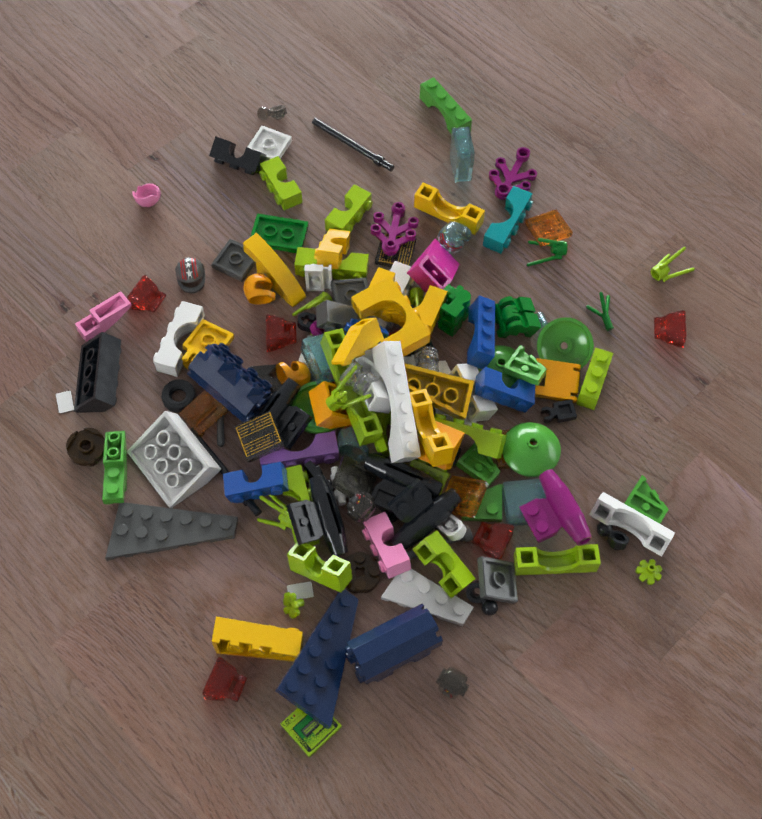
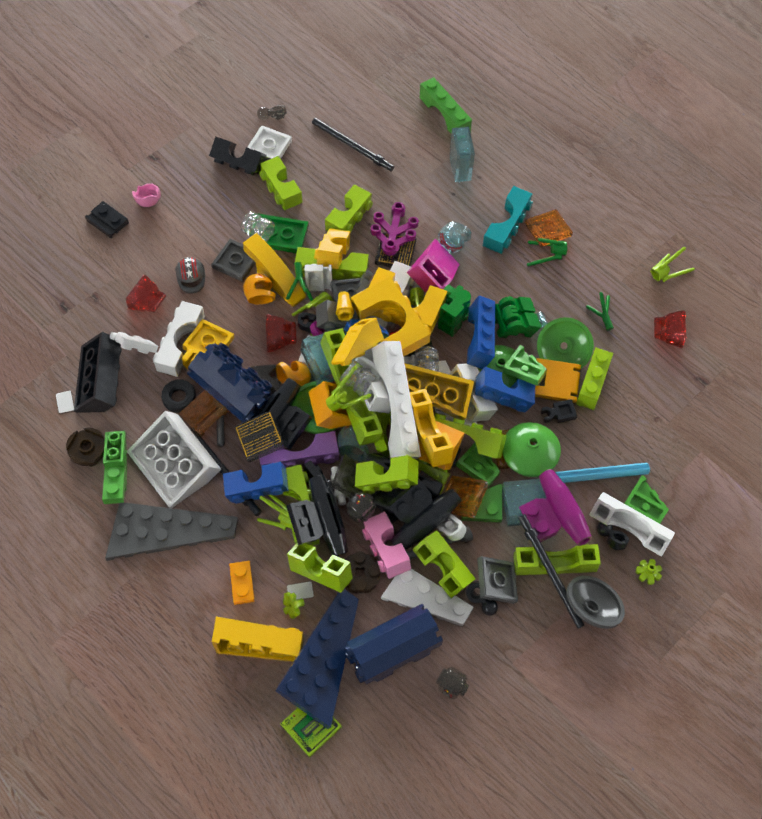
bright pink slope [75,291,131,342] -> none
clear red piece [202,657,248,702] -> none
yellow arch [414,182,485,235] -> none
clear red piece [472,522,514,560] -> none
magenta plant [489,147,537,200] -> none
none -> black plate [85,201,129,239]
none -> white plate [110,332,158,354]
none -> light orange plate [229,560,255,605]
none -> clear wheel [241,211,275,242]
none -> green plant [286,262,313,301]
none -> yellow cone [336,291,355,321]
none -> dark grey plate [350,270,373,300]
none -> lime arch [355,455,419,494]
none -> black bar [518,514,585,629]
none -> medium azure axle [555,463,650,483]
none -> dark grey dish [566,575,625,629]

